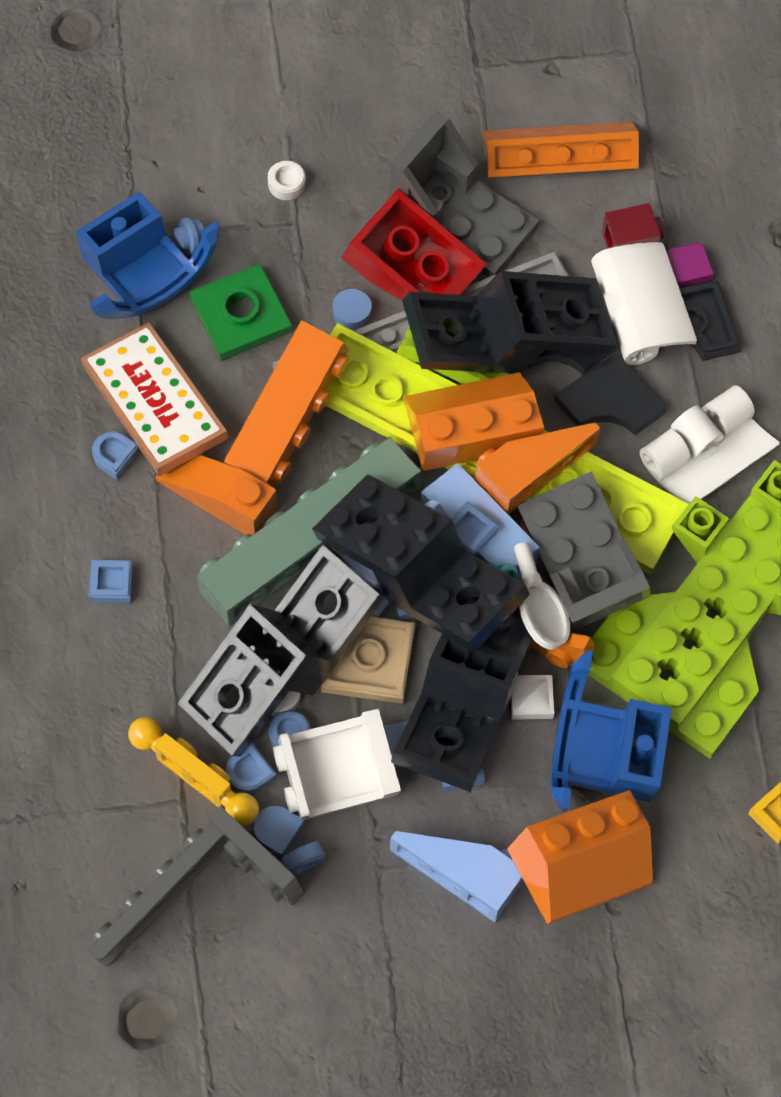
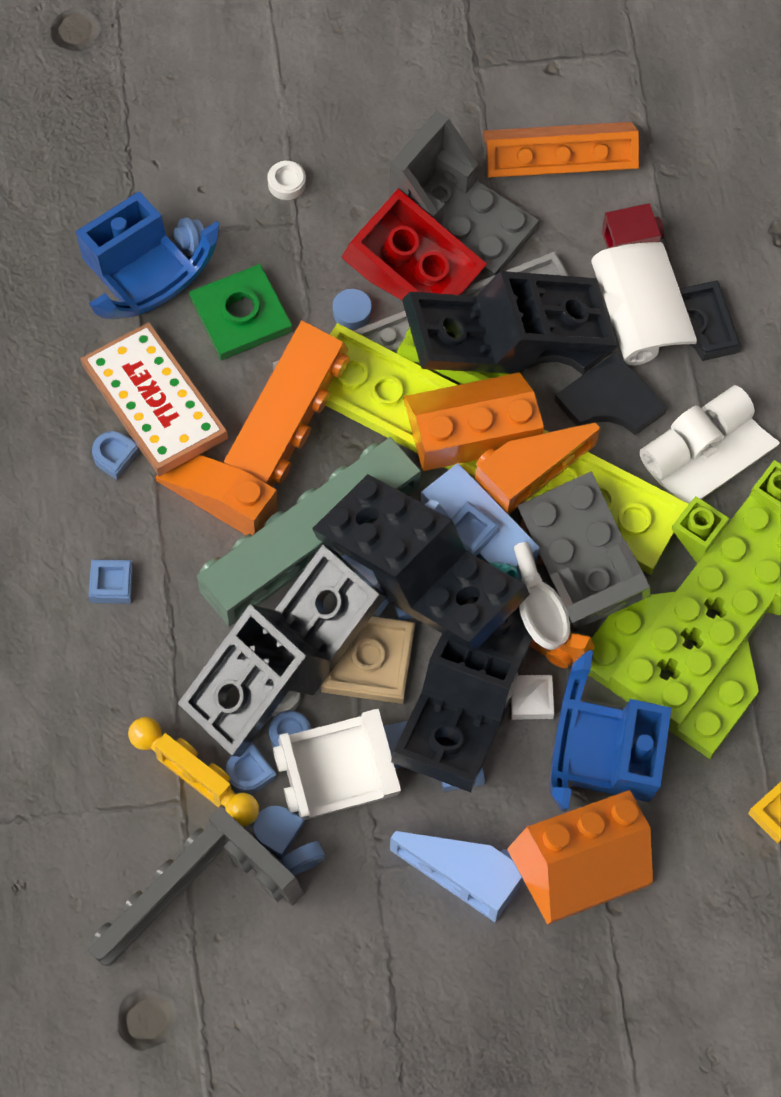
magenta tile [666,242,714,288] -> none

